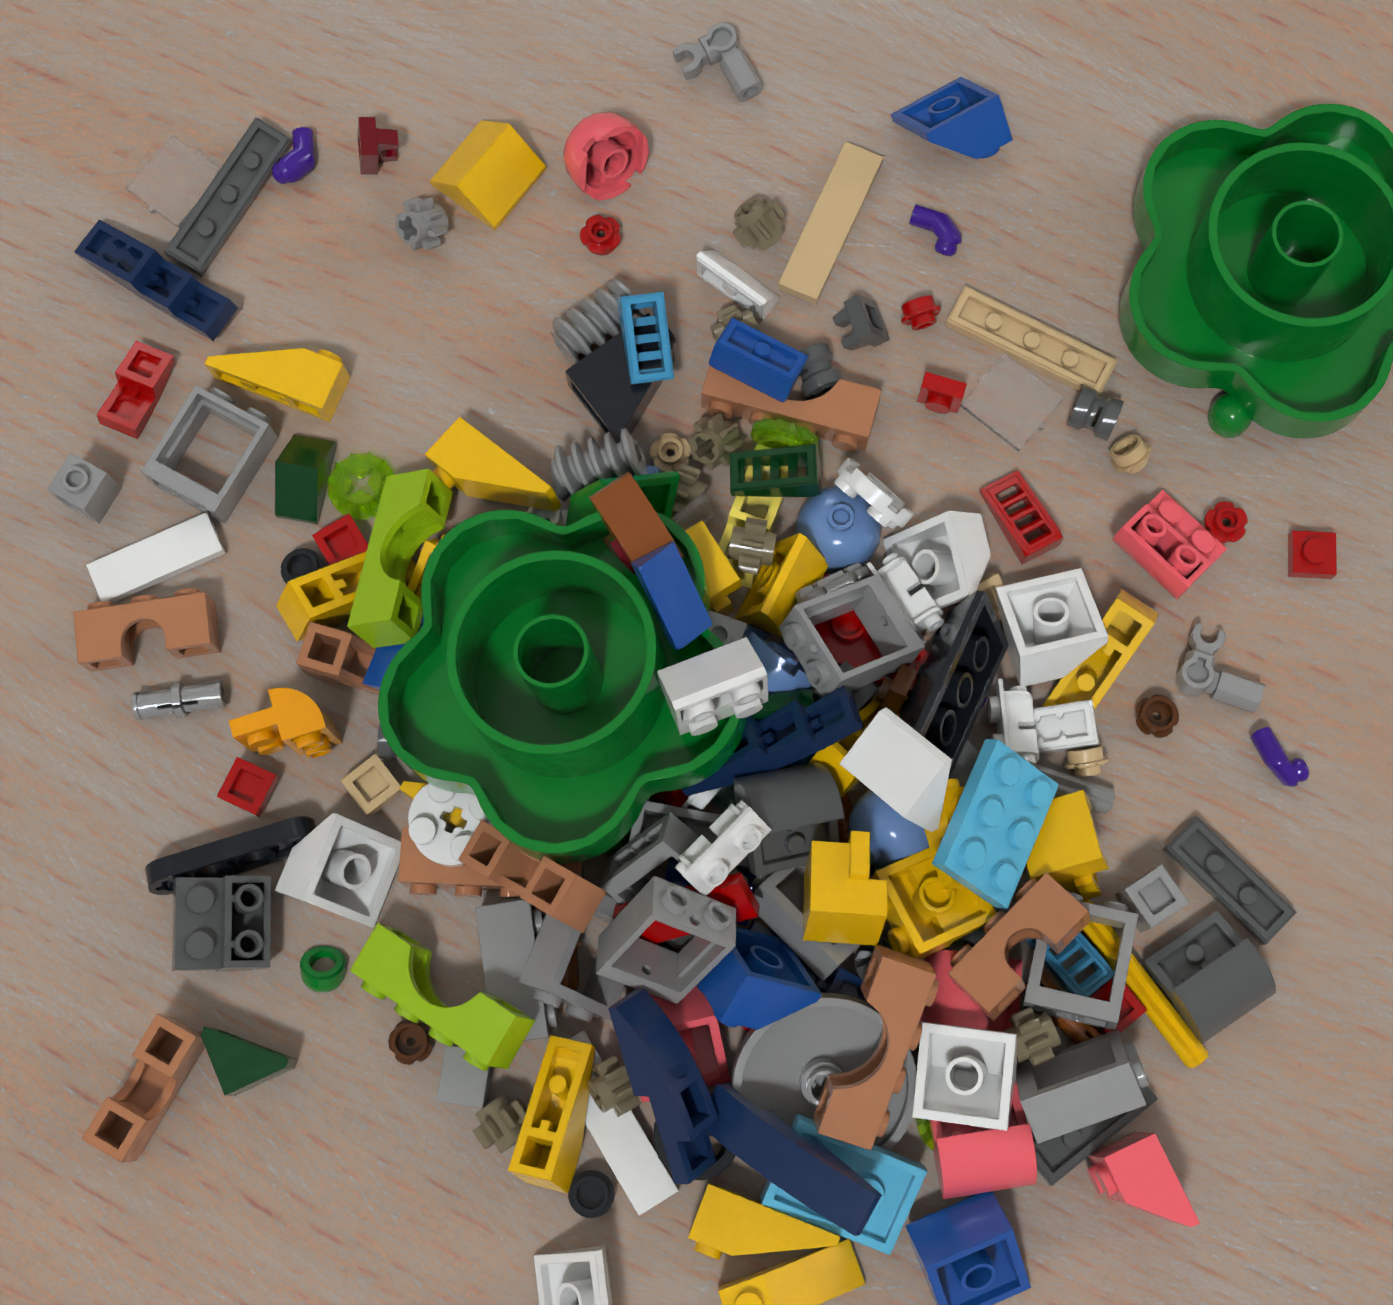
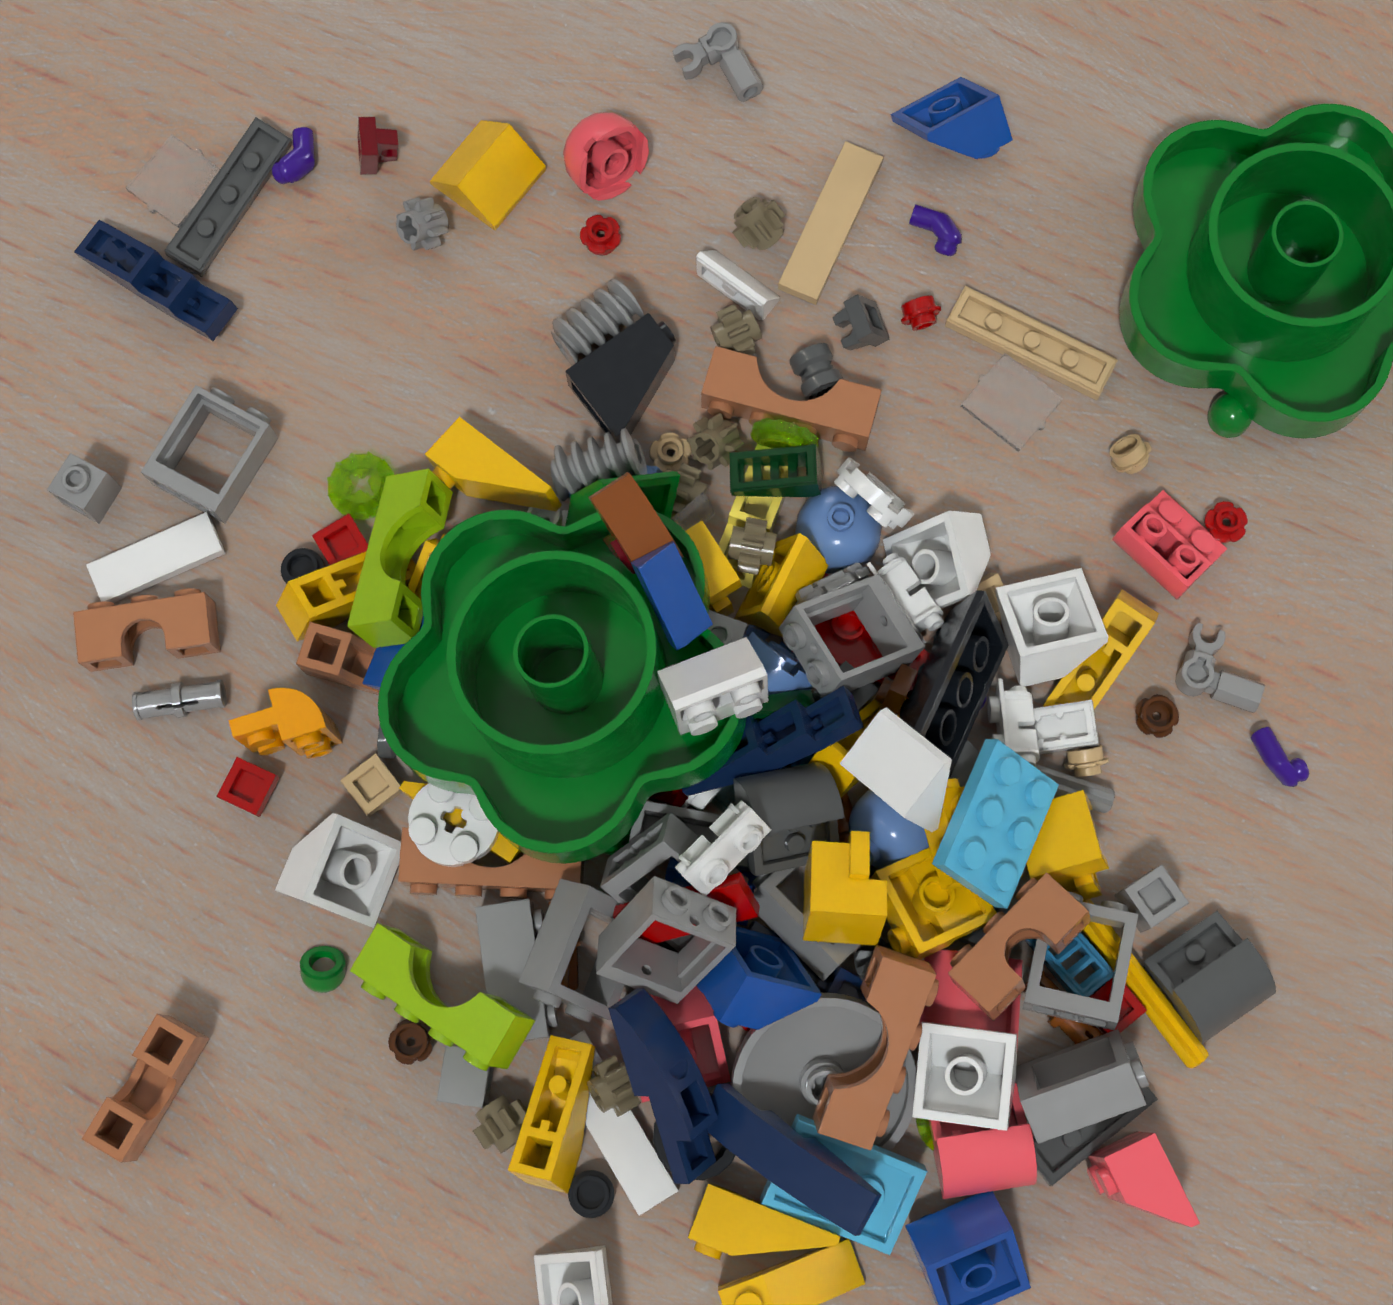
red slope [96,340,175,439] -> none
black beam [145,816,316,895] -> none
dark grey brick [172,876,271,972] -> none
dark green slope [201,1026,298,1096] -> none
yellow slope [204,348,350,422] -> none
dark green slope [275,434,337,525] -> none
nougat arch [458,820,606,933] -> none
dark azure slope [617,292,674,384] -> none
blue slope [709,317,809,402] -> none
red plate [917,372,967,414] -> none
red slope [979,470,1064,565] -> none
dark tan gear [1003,1007,1061,1069] -> none
dark grey wheel [1067,385,1124,441] -> none
dark grey tile [1163,816,1297,945] -> none
red plate [1288,530,1337,579] -> none

